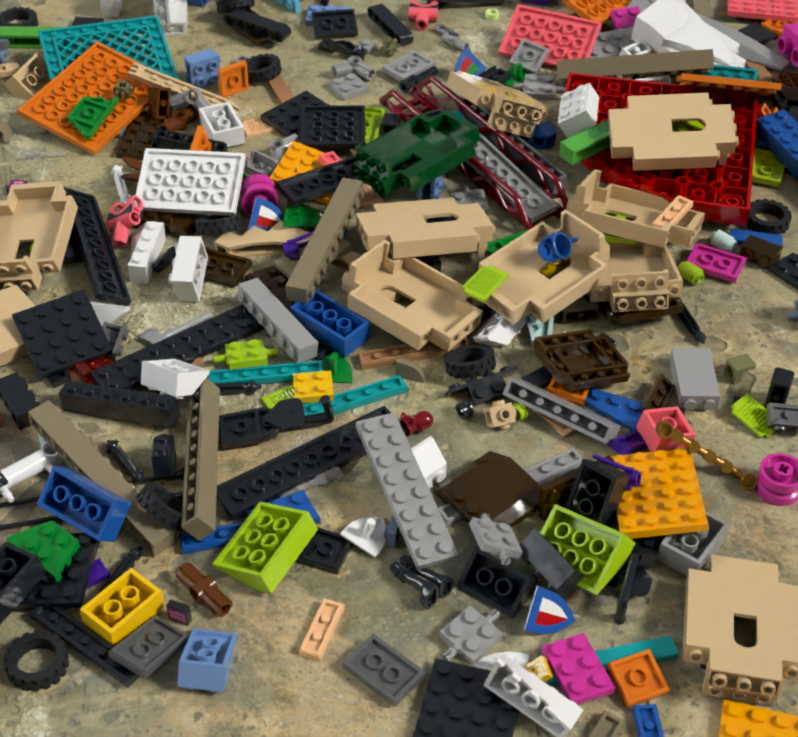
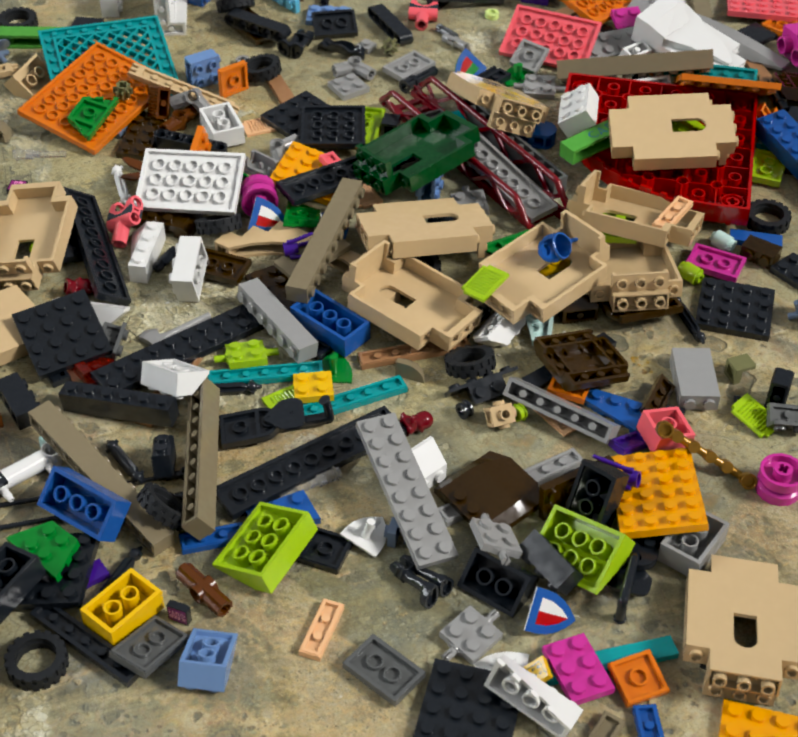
none -> dark red animal [63,277,93,296]
none -> black piece [277,29,314,59]
none -> black plate [695,277,775,342]

